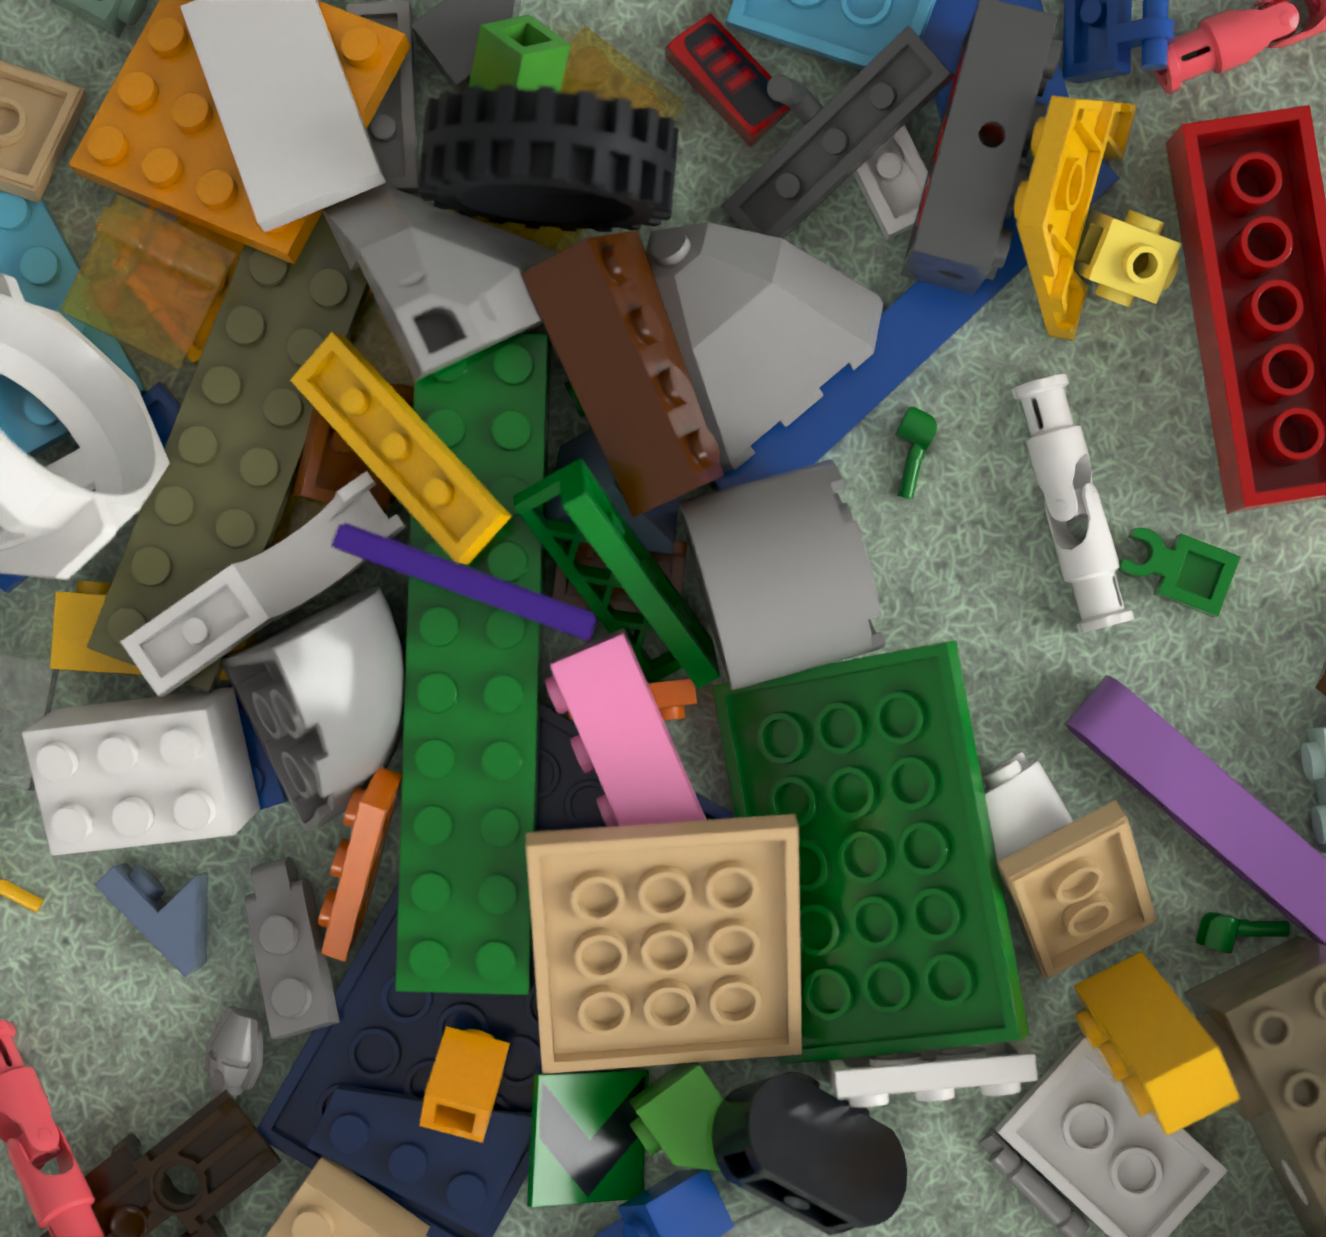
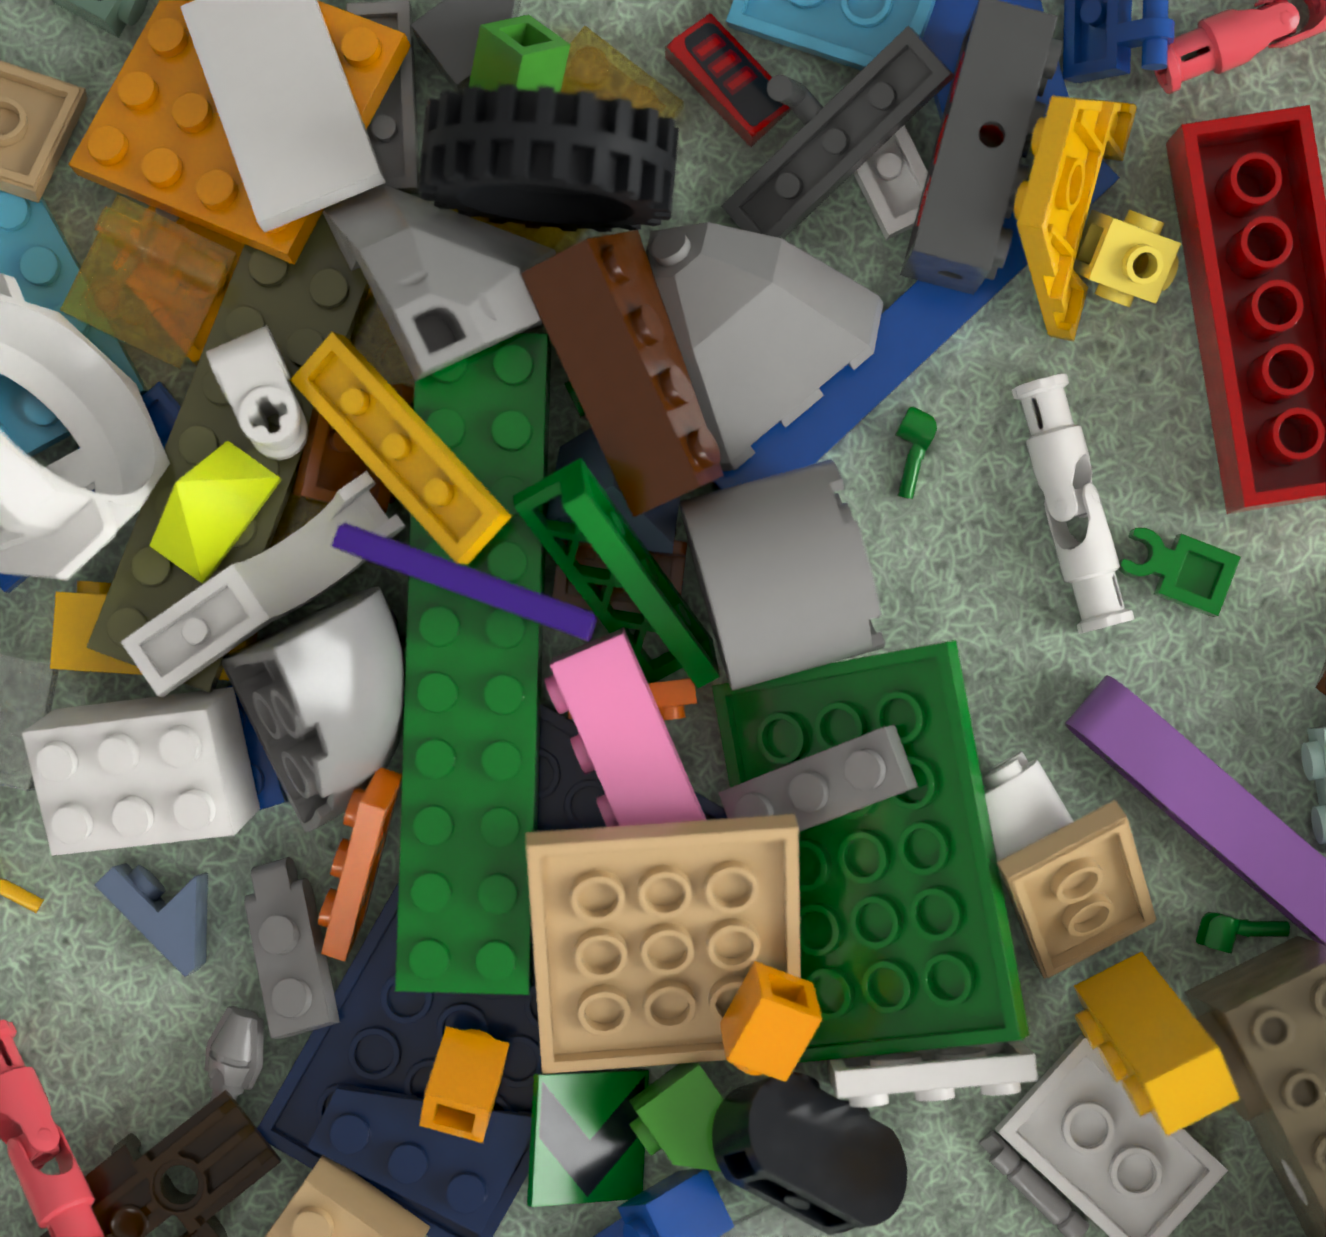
none -> neon yellow slope [149,440,282,584]
none -> white piece [206,325,309,460]
none -> light grey plate [718,725,918,832]
none -> light orange brick [720,961,822,1082]

